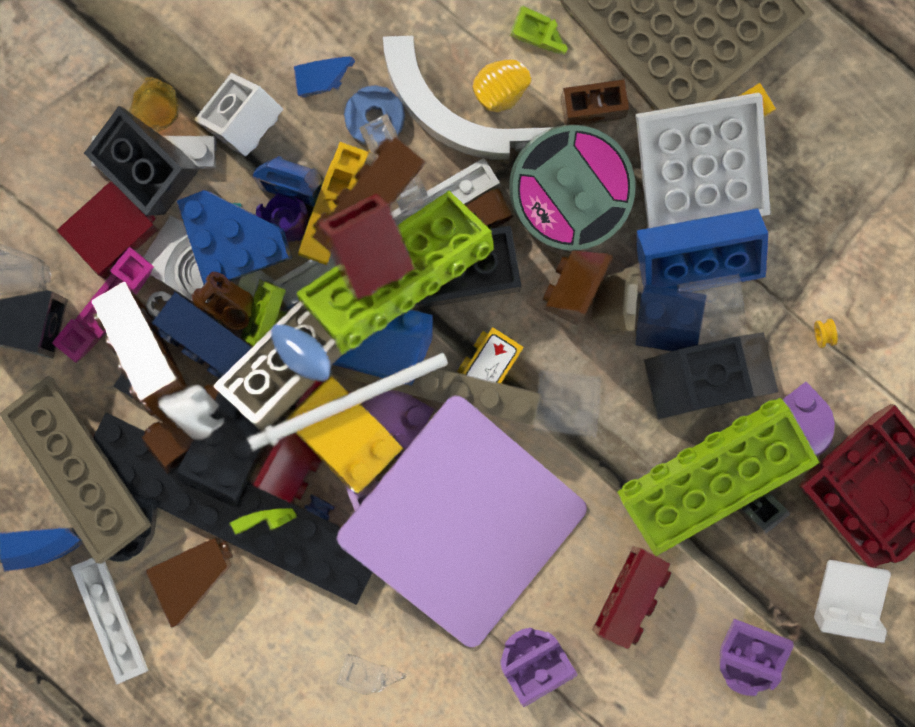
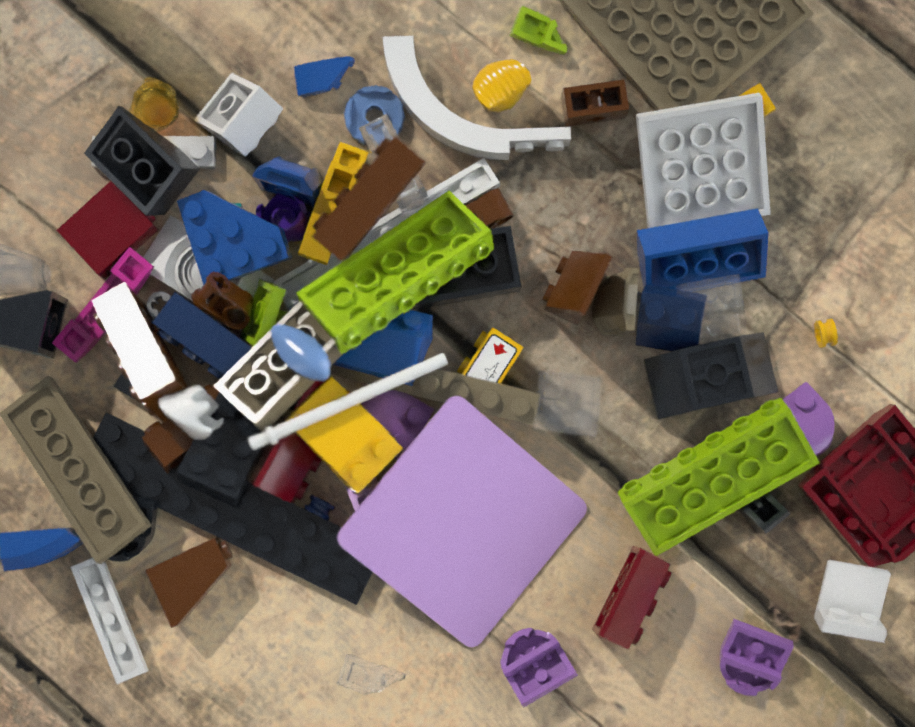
lime slope [230,509,297,534] -> none
dark red brick [319,193,414,299] -> none
brick [509,125,635,250] -> none

